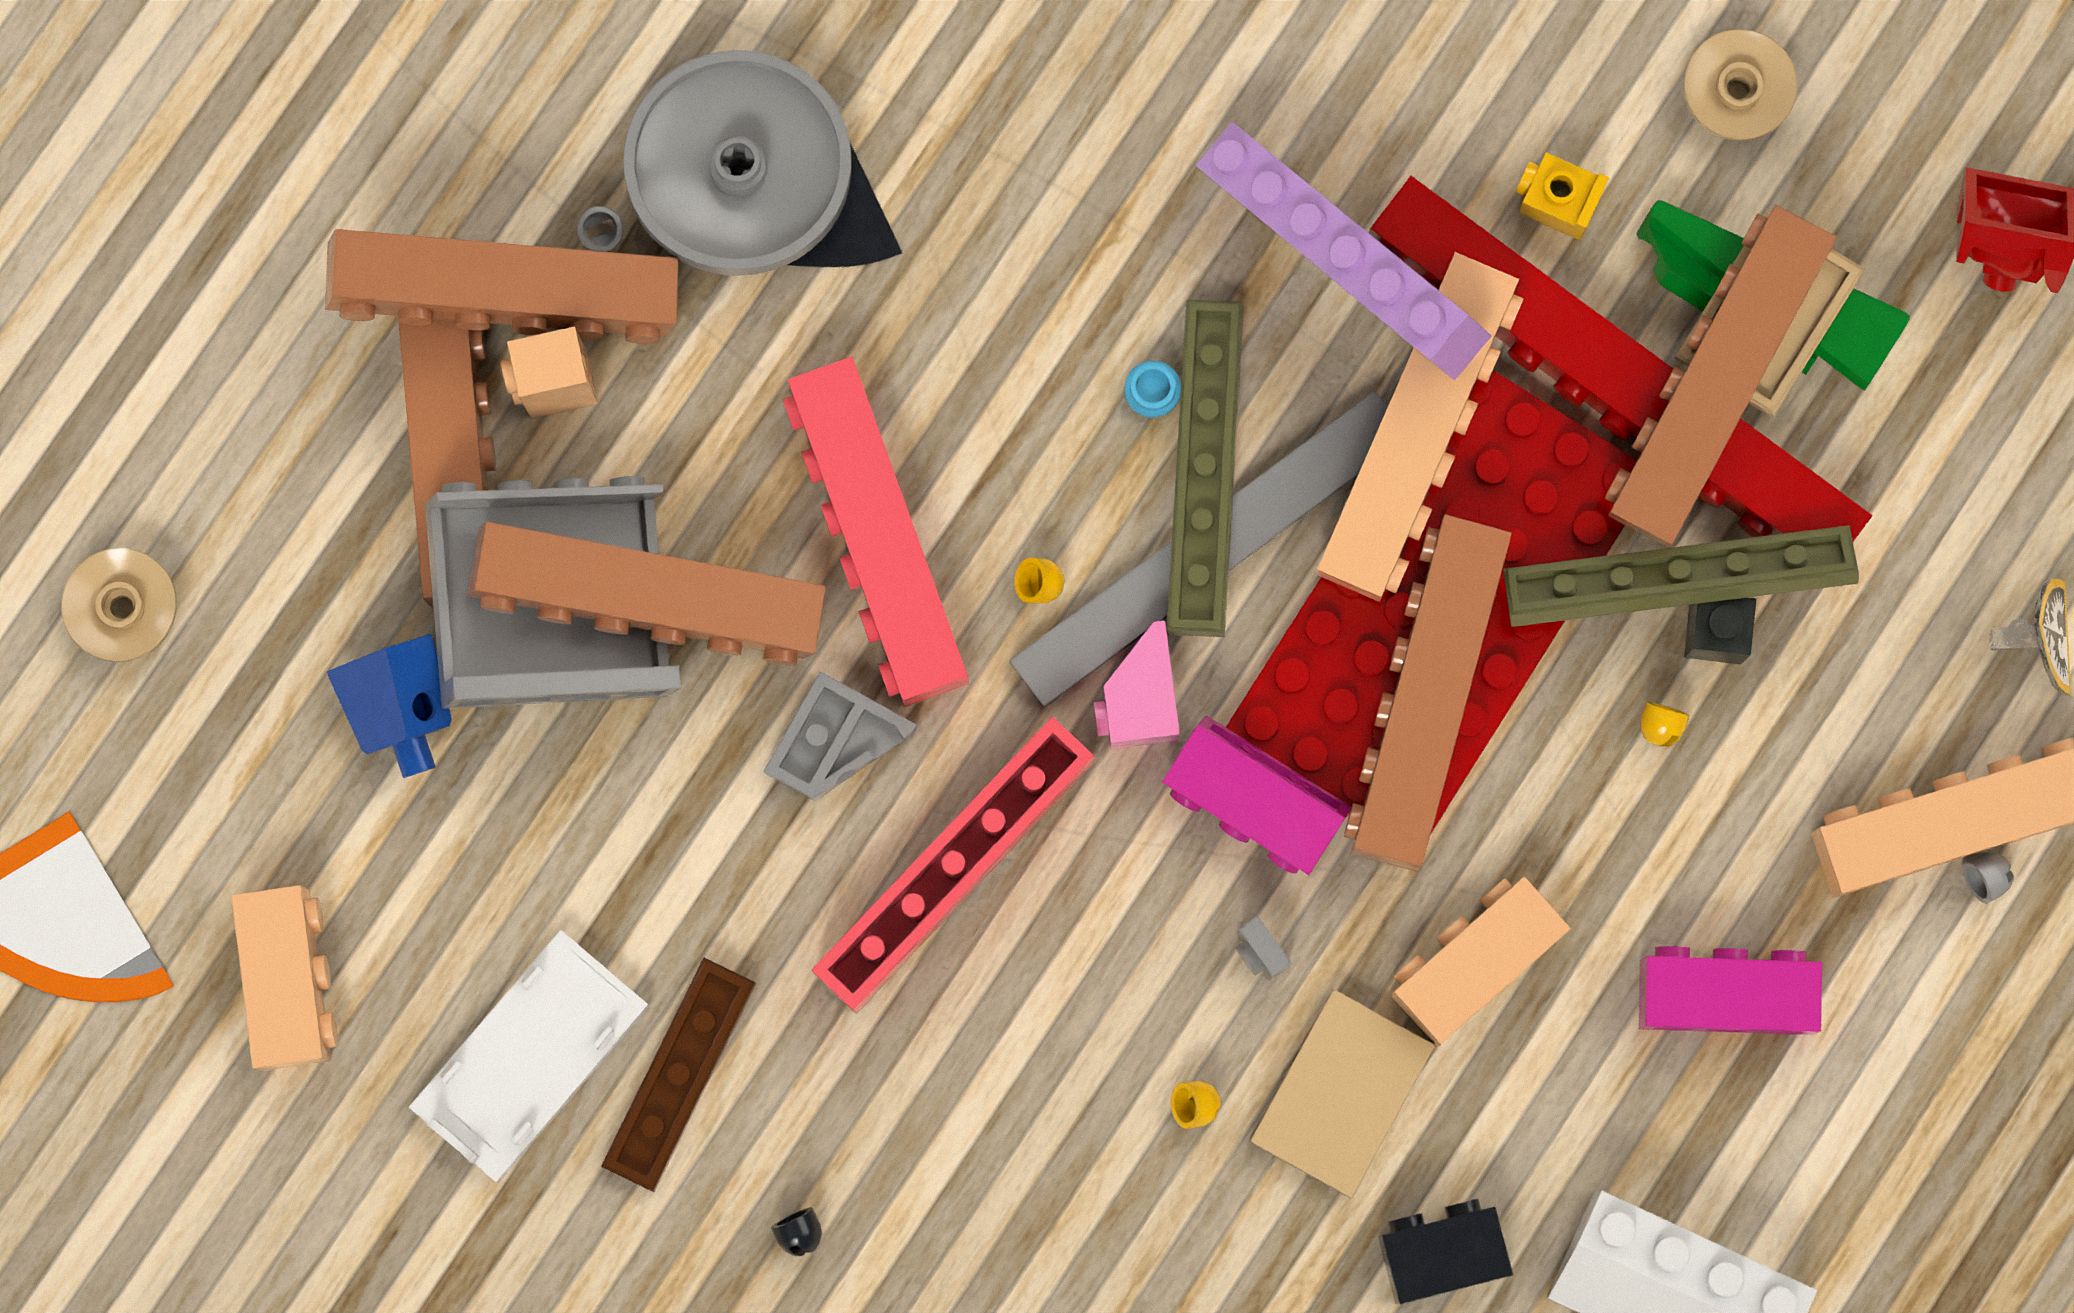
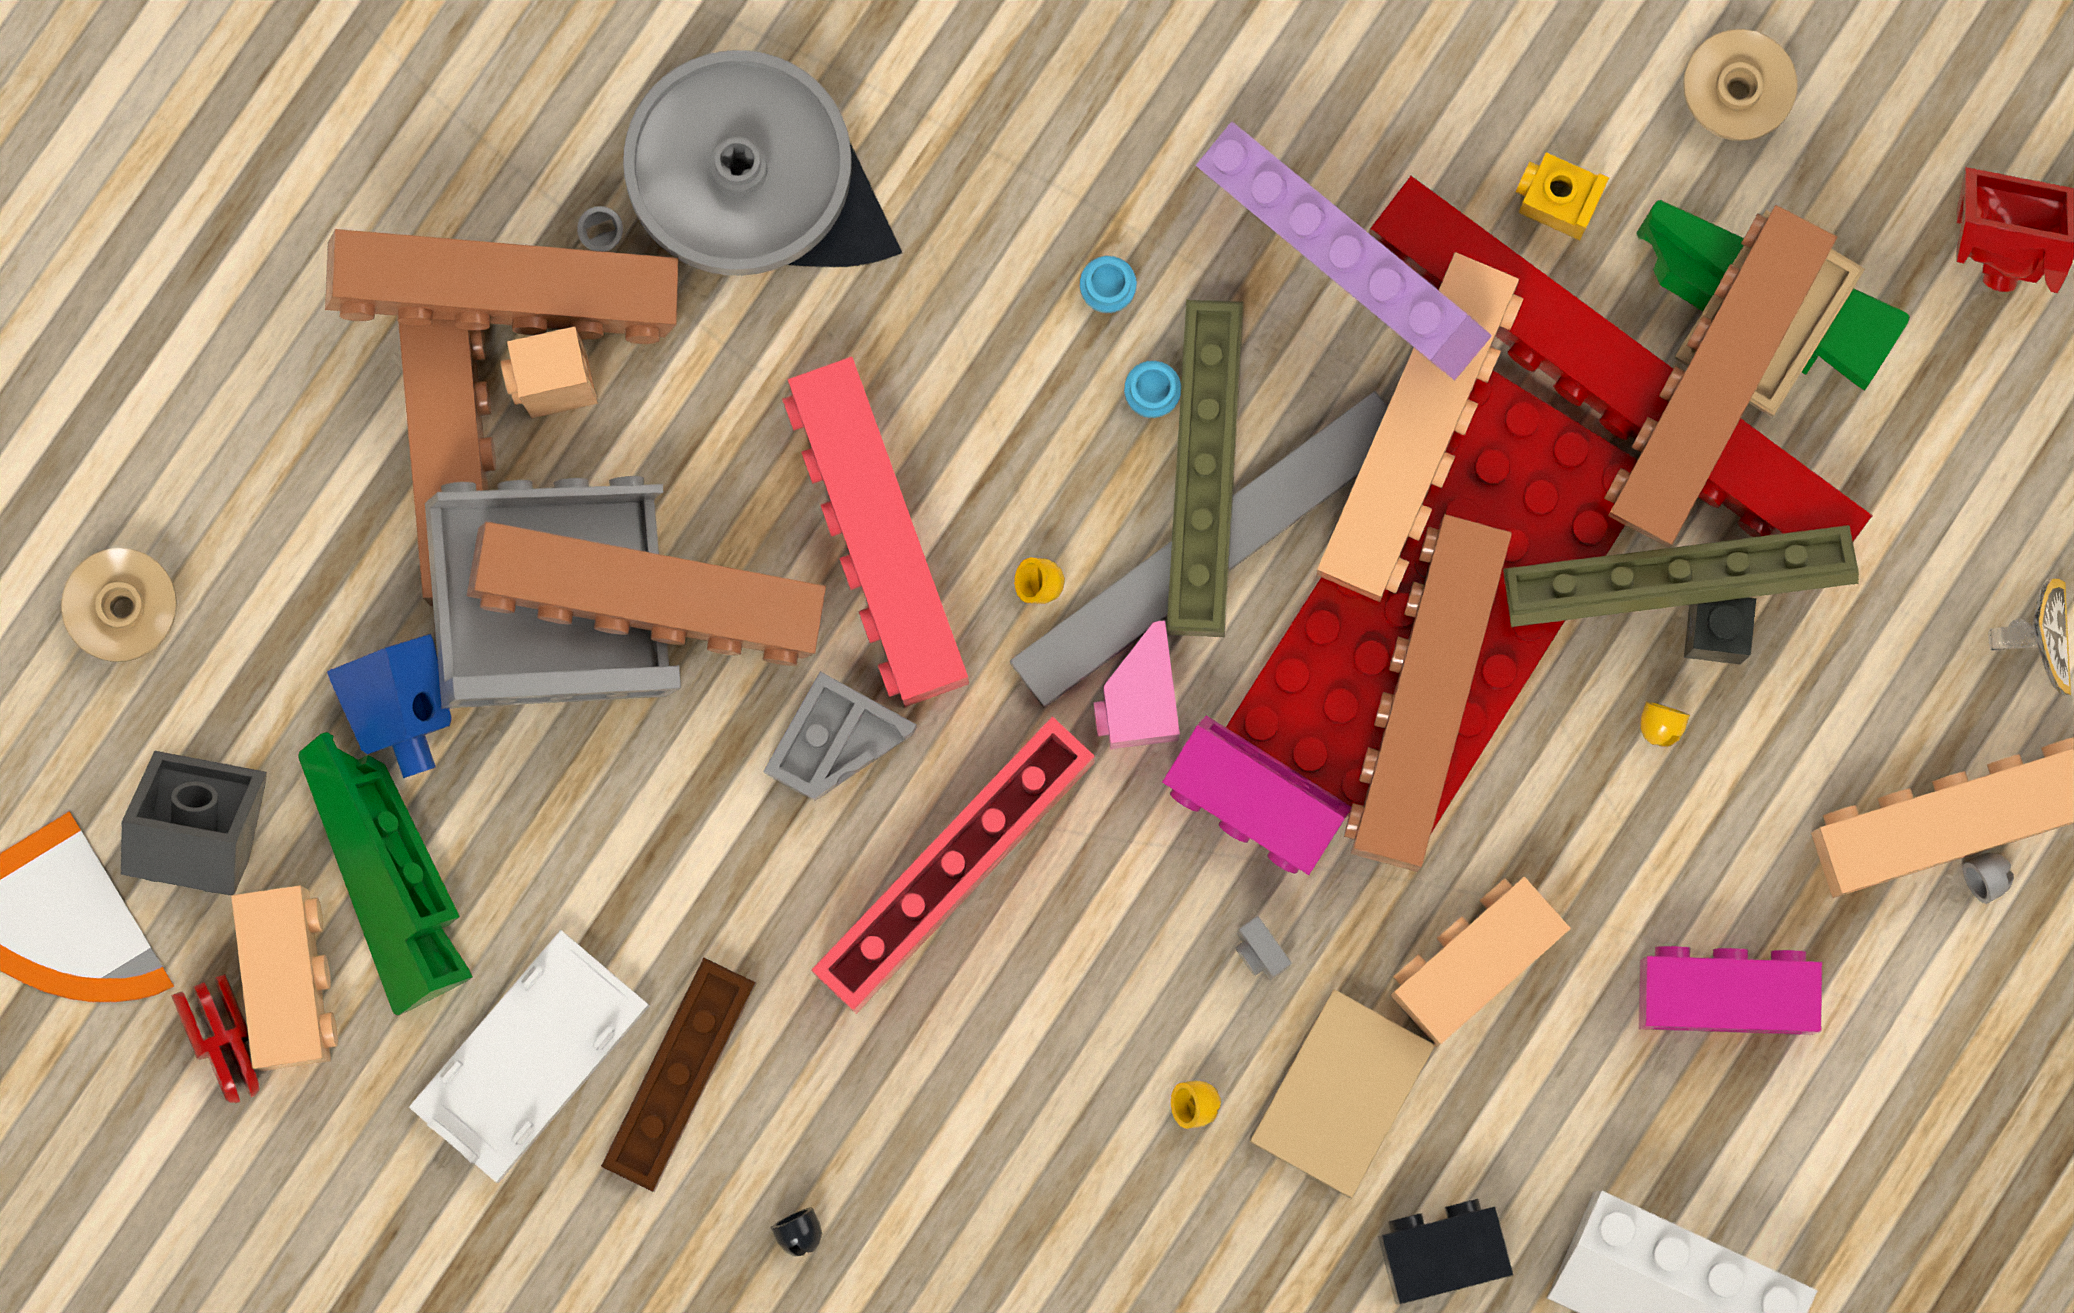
none -> dark grey slope [121,751,267,896]
none -> red arm [171,973,260,1103]
none -> green wedge [298,732,473,1015]
none -> medium azure plate [1080,256,1136,313]

